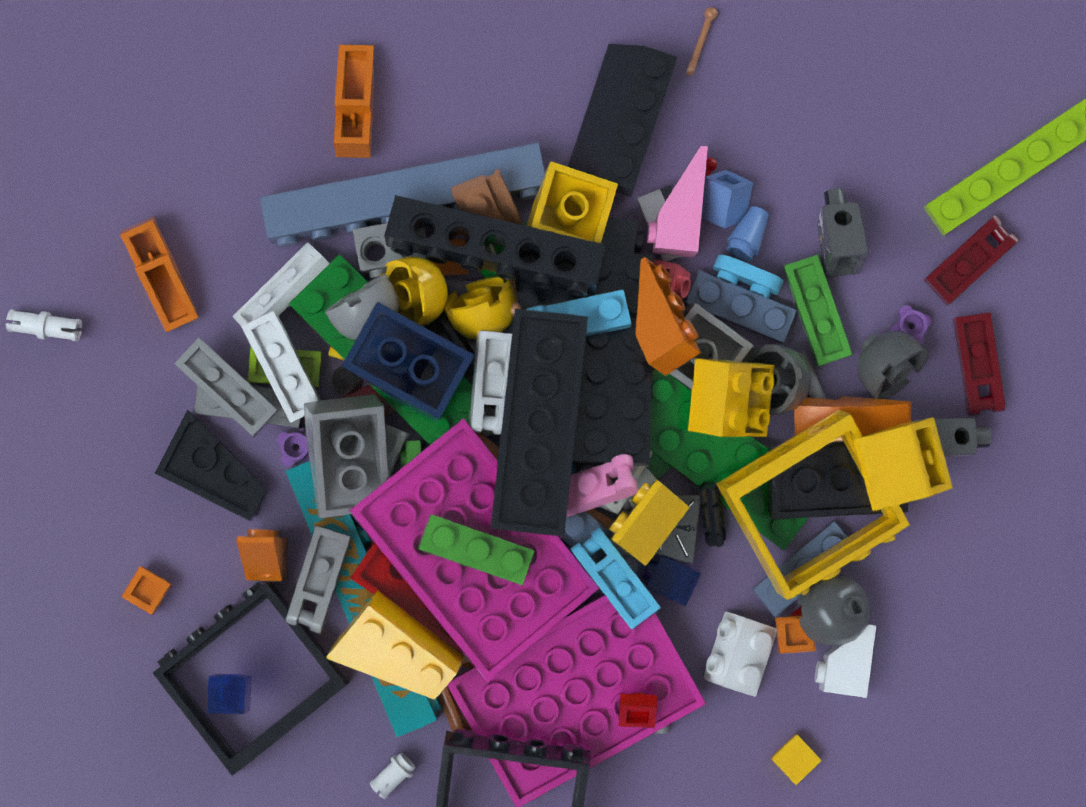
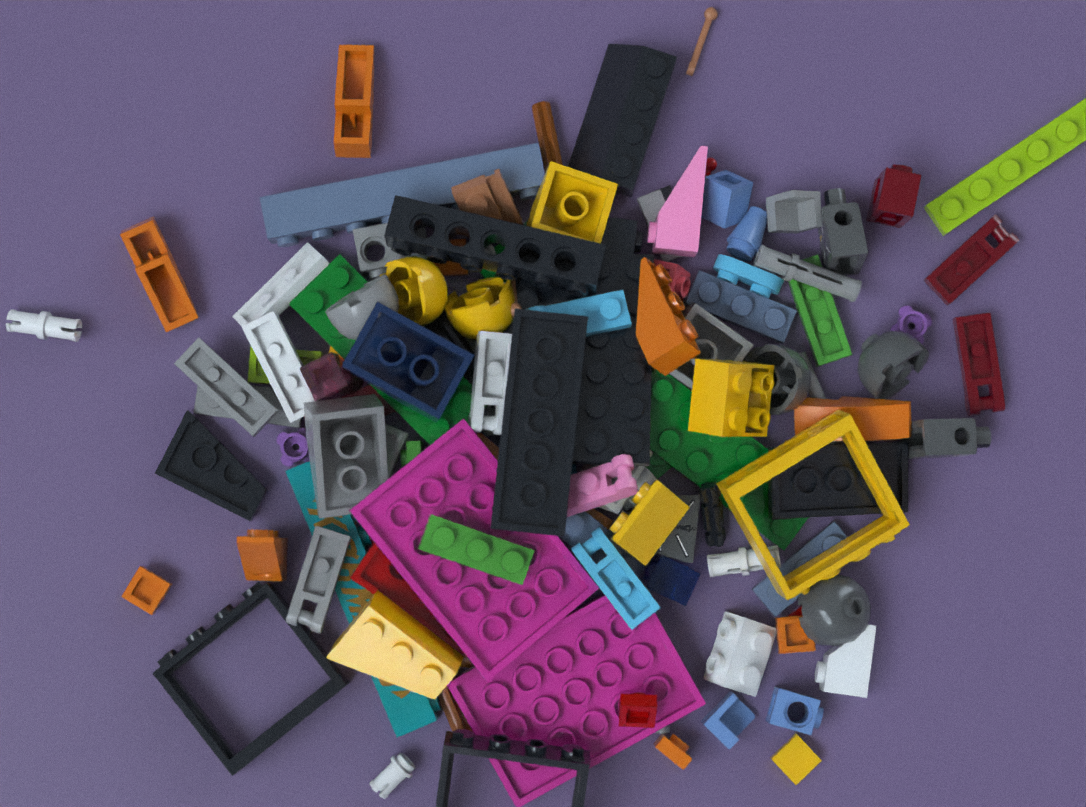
clear blue brick [207,673,252,714] -> none
yellow slope [853,417,953,511] -> none
none -> clear pink brick [299,352,351,401]
none -> dark orange axle [532,101,563,172]
none -> orange plate [653,733,692,770]
none -> medium blue panel [701,691,755,750]
none -> white pin [707,545,781,578]
none -> light grey pin [753,245,862,302]
none -> medium blue brick [765,686,824,735]
none -> light grey panel [766,190,822,234]
none -> dark red brick [866,164,922,228]

